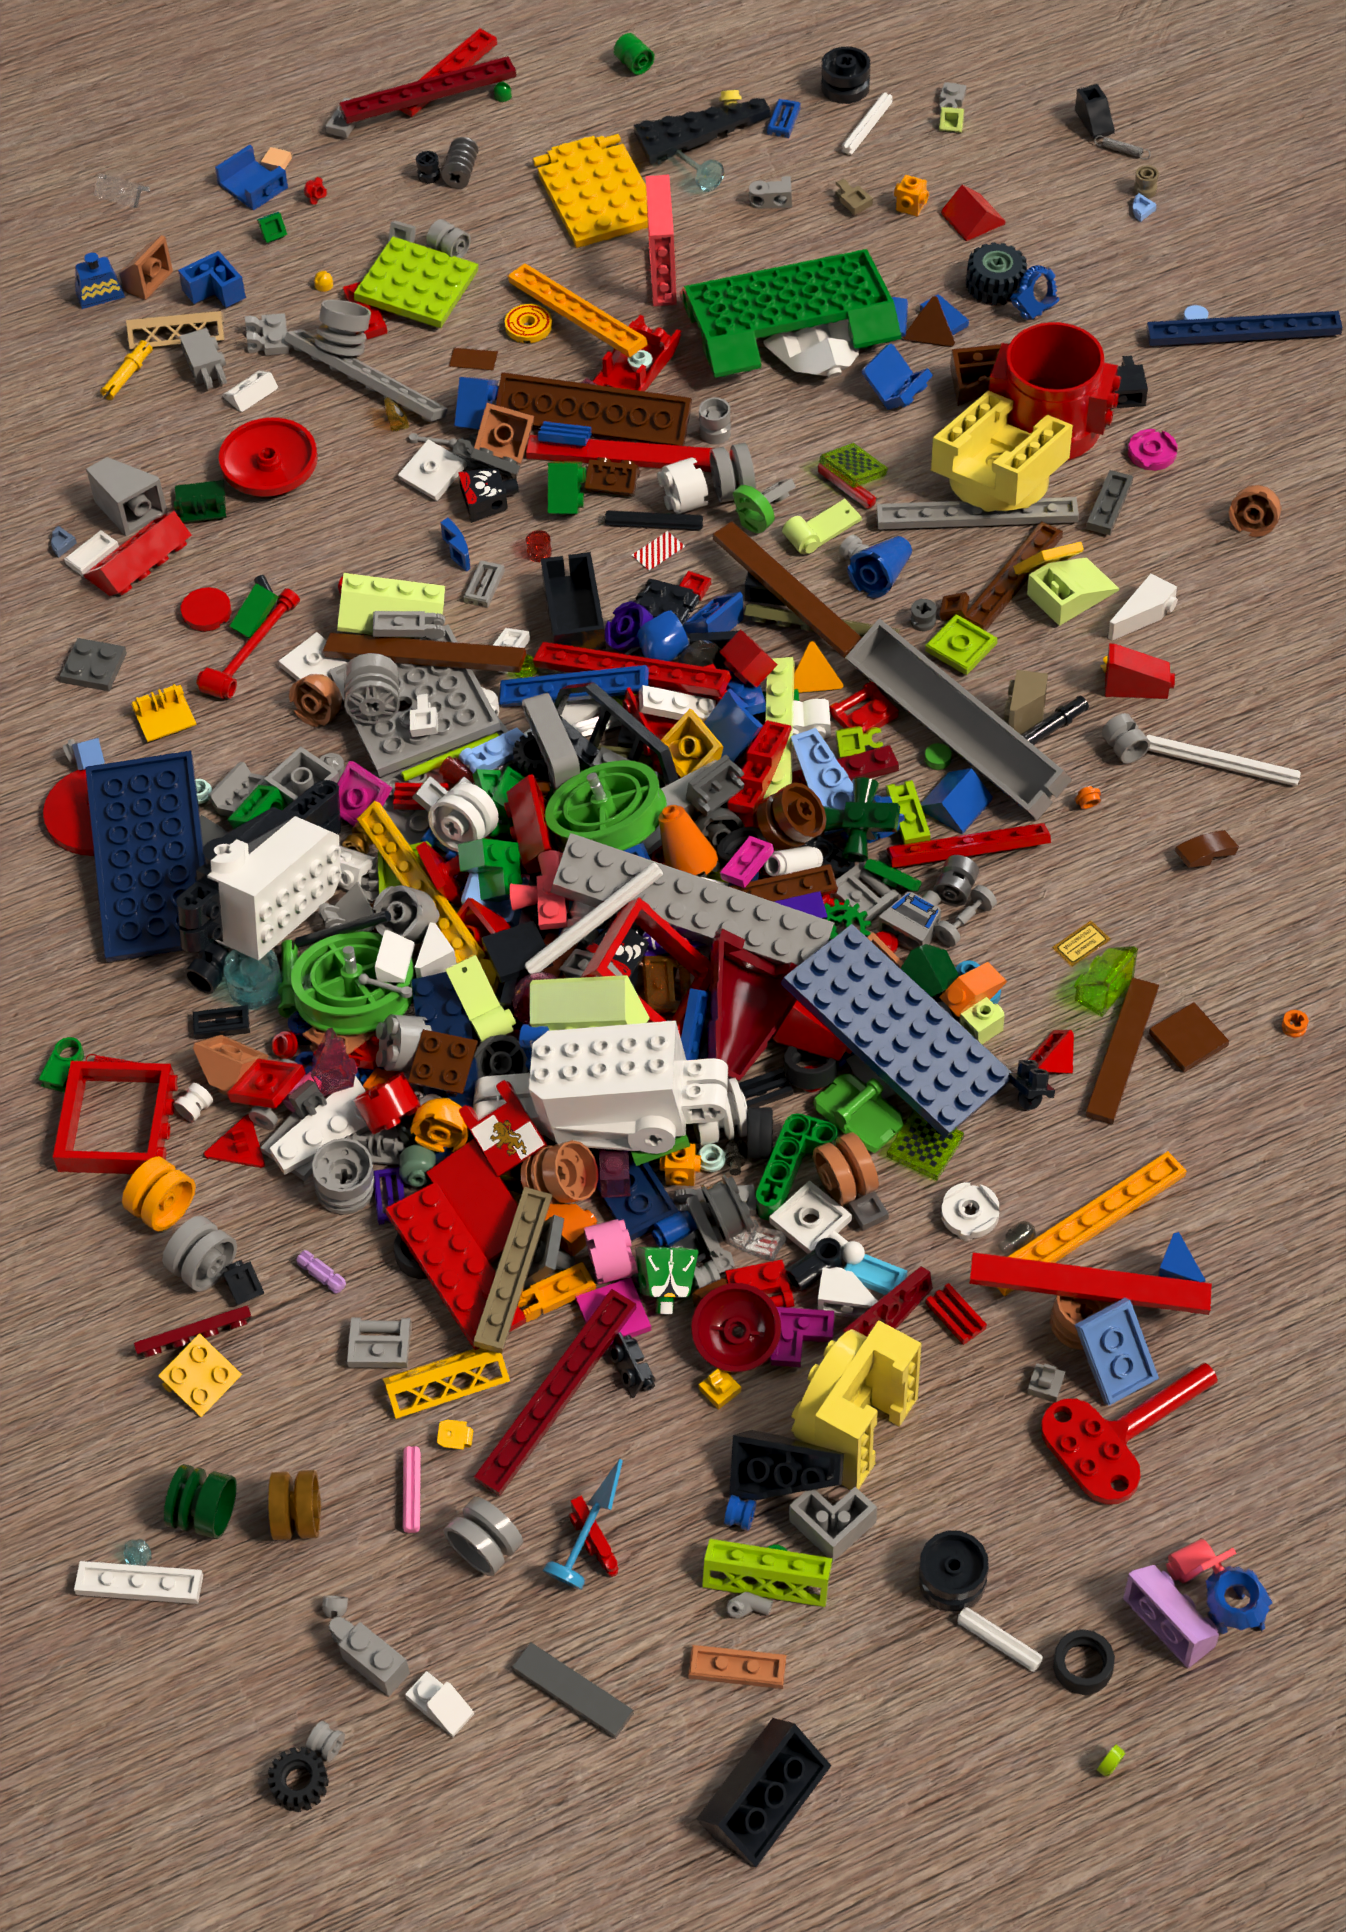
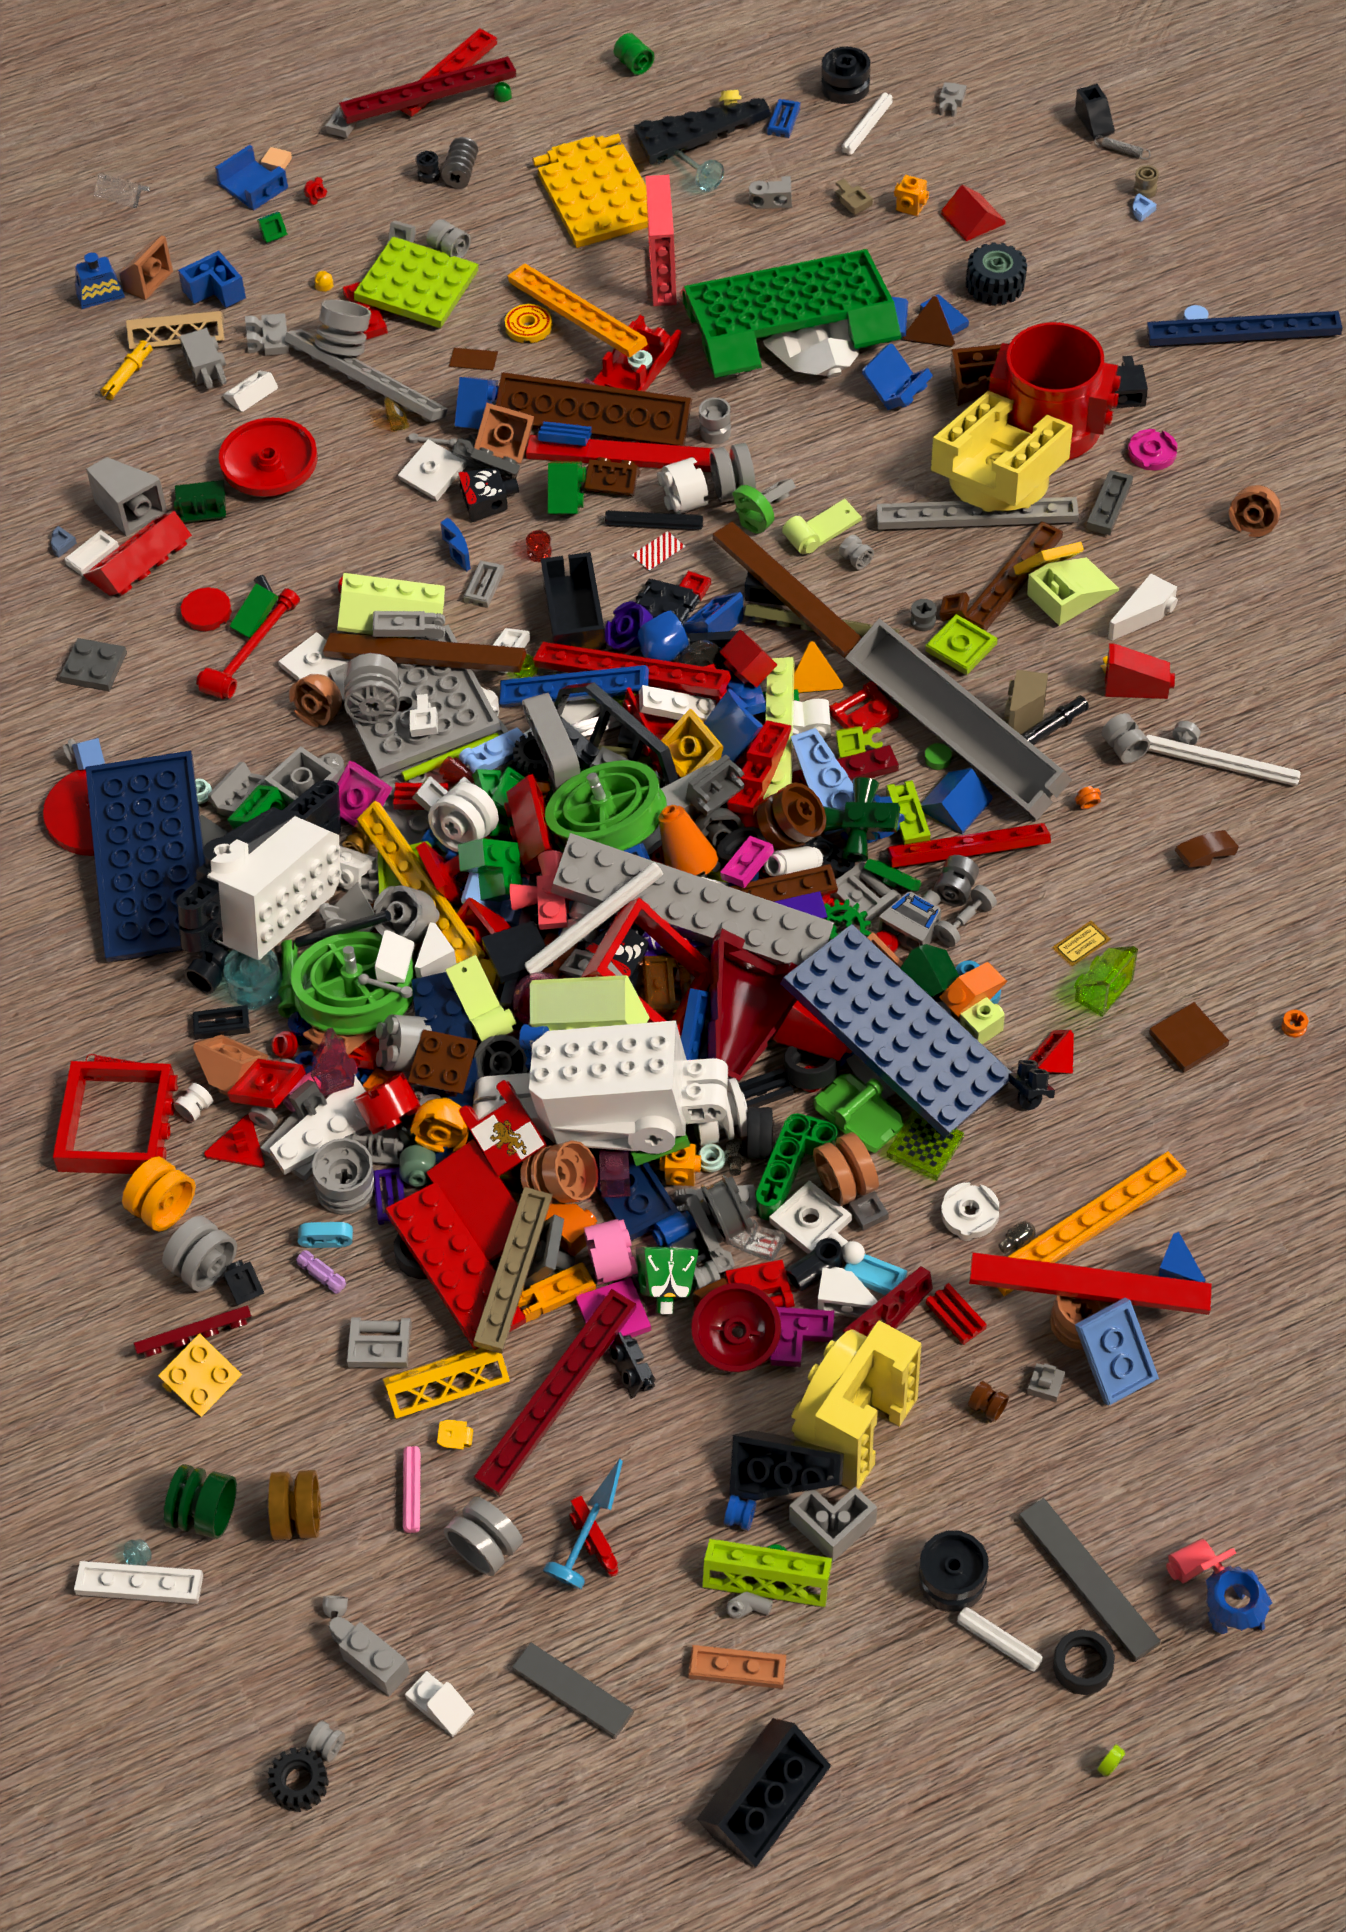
green piece [39,1037,84,1093] -> none
yellow hinge [131,684,197,742] -> none
yellow tile [699,1369,741,1410] -> none
red axle [818,460,876,509] -> none
clear neon green tile [819,443,888,488] -> none
blue cone [847,536,912,598] -> none
yellowish green slope [939,107,964,132] -> none
blue piece [1010,265,1059,320] -> none
red piece [1041,1363,1218,1504] -> none
reddish brown tile [1086,977,1159,1125] -> none
lavender slope [1124,1565,1219,1669] -> none
none -> medium azure beam [297,1222,353,1248]
none -> reddish brown wheel [968,1381,1009,1422]
none -> dark grey tile [1019,1498,1161,1662]
none -> light grey tile [1172,721,1201,745]

